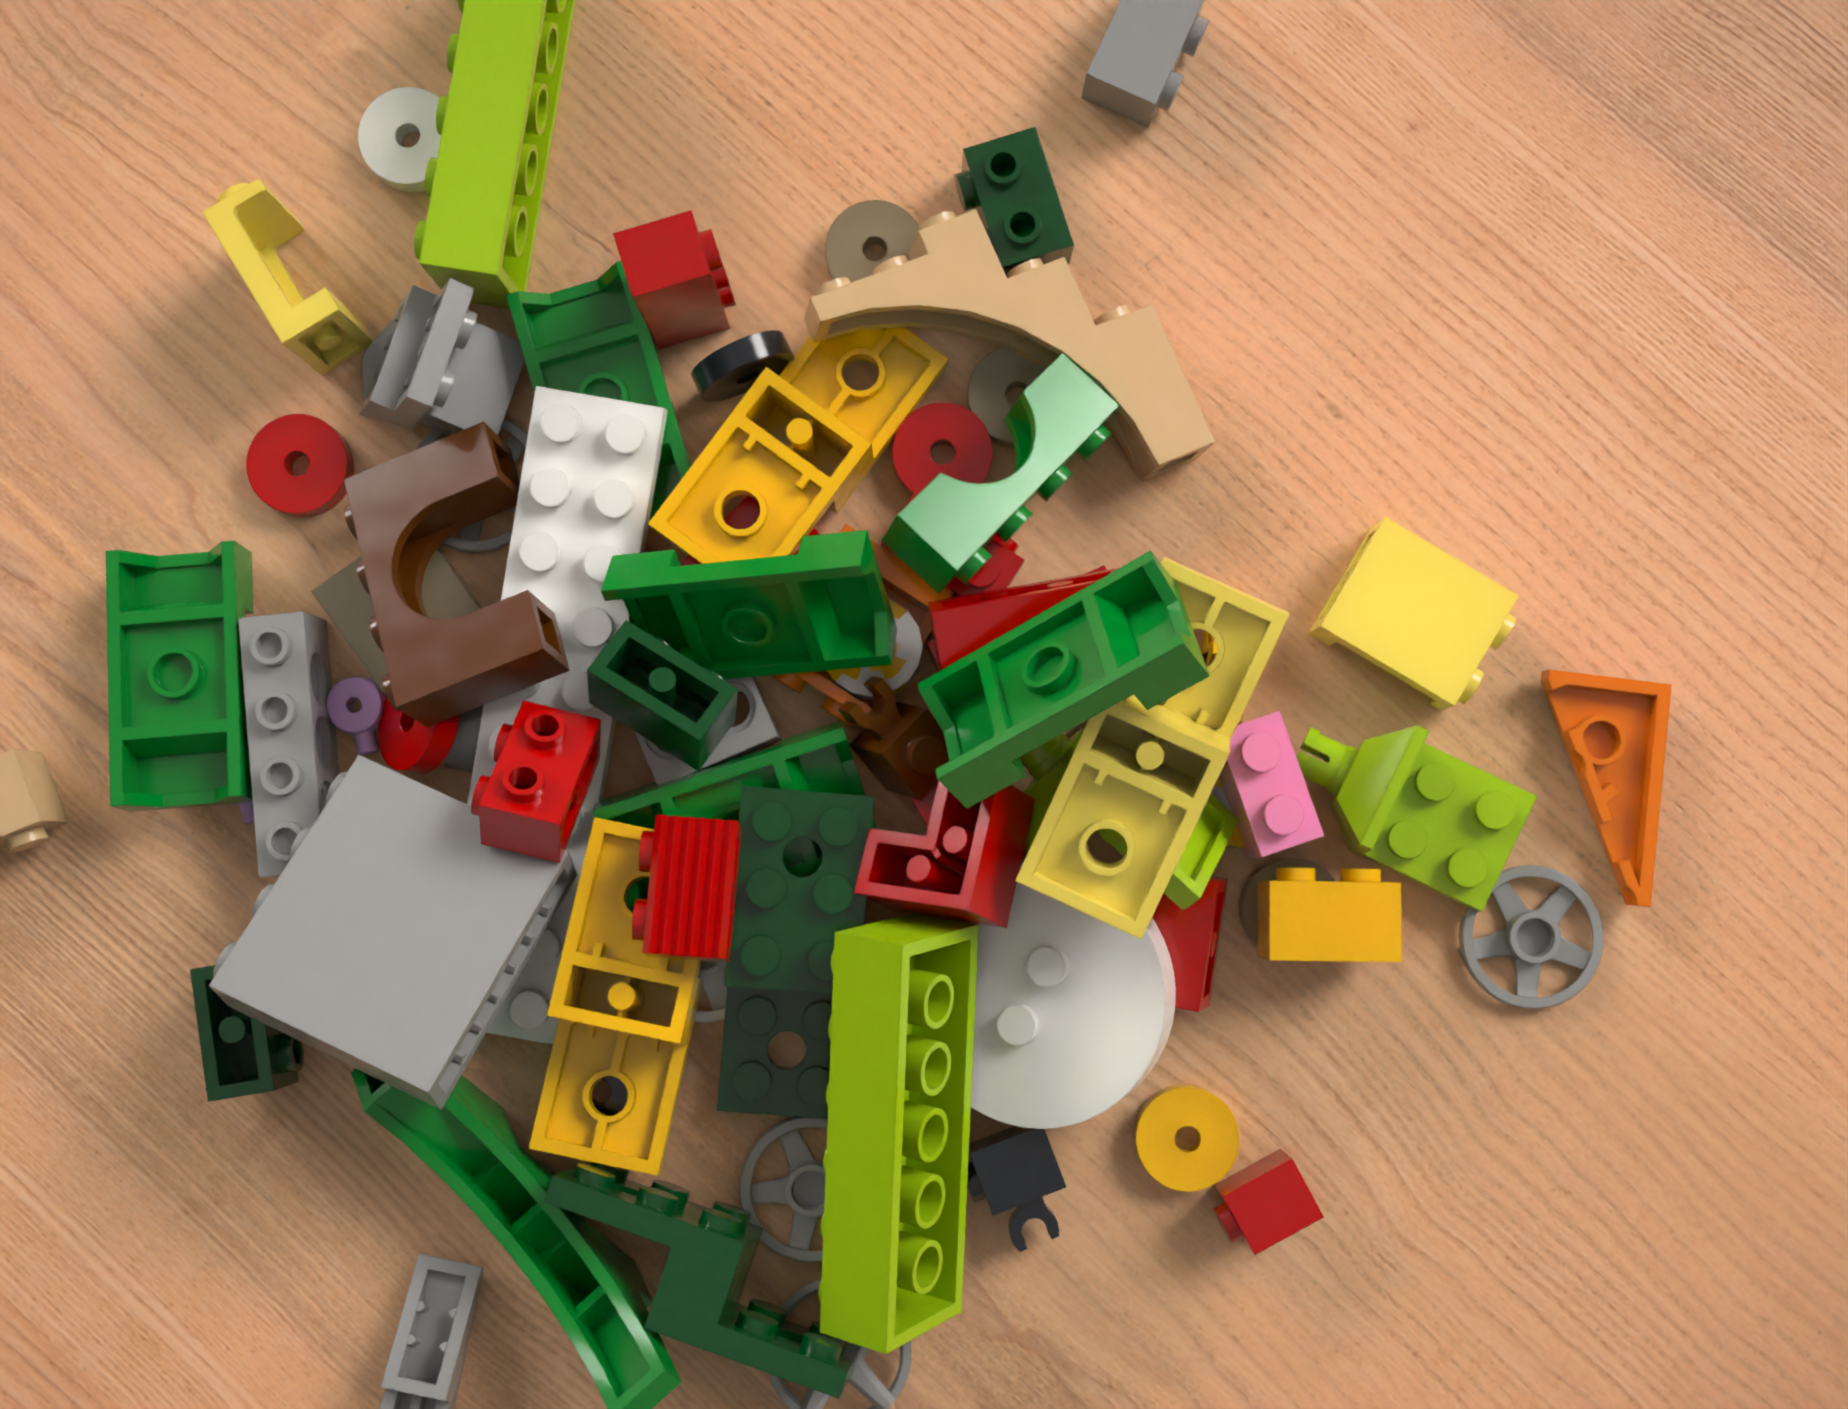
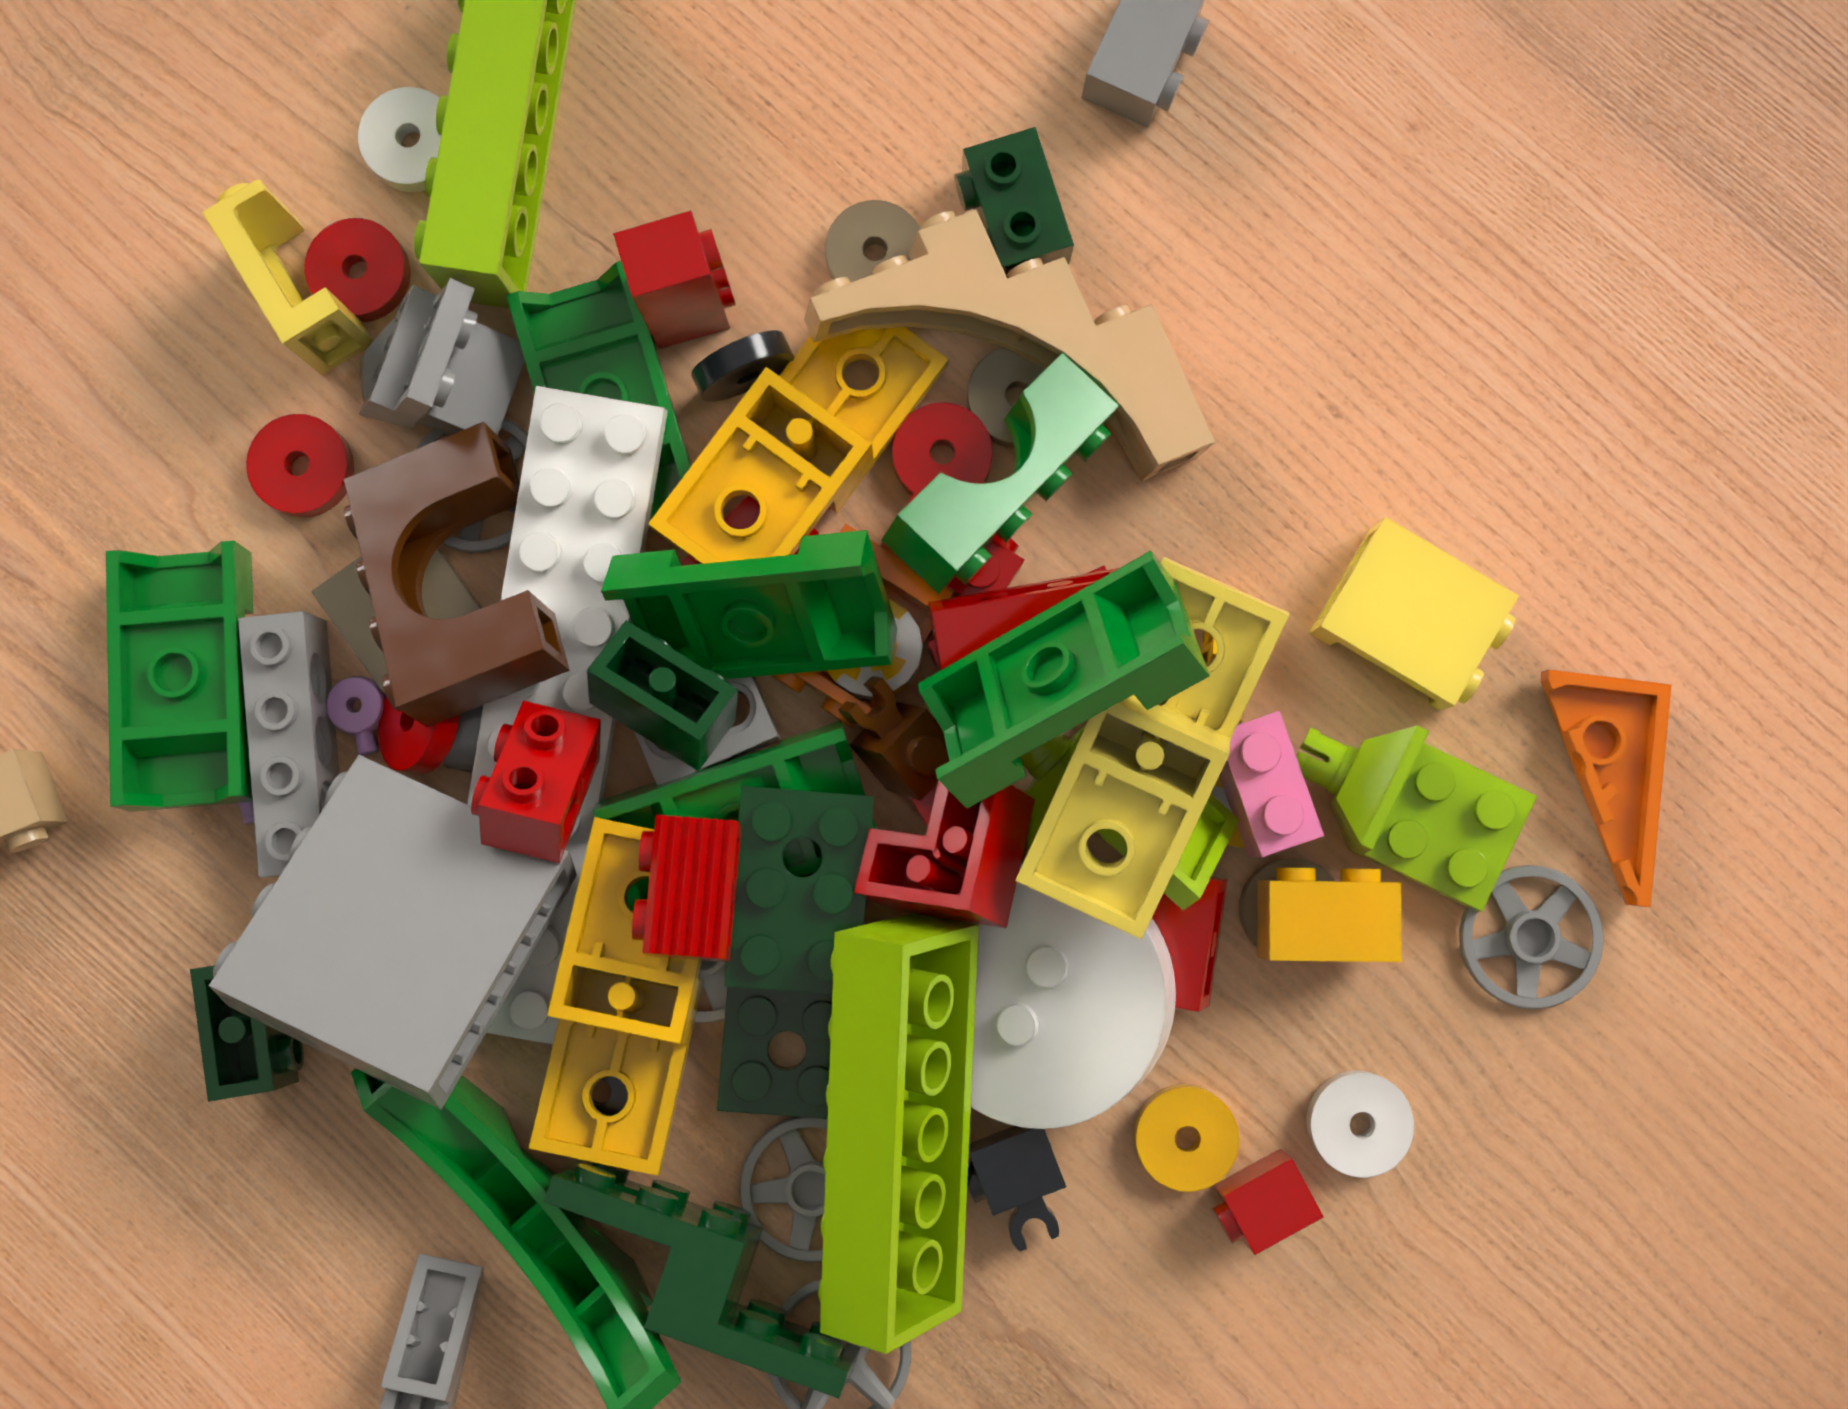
none -> red piece [304,218,411,322]
none -> white piece [1306,1070,1414,1178]

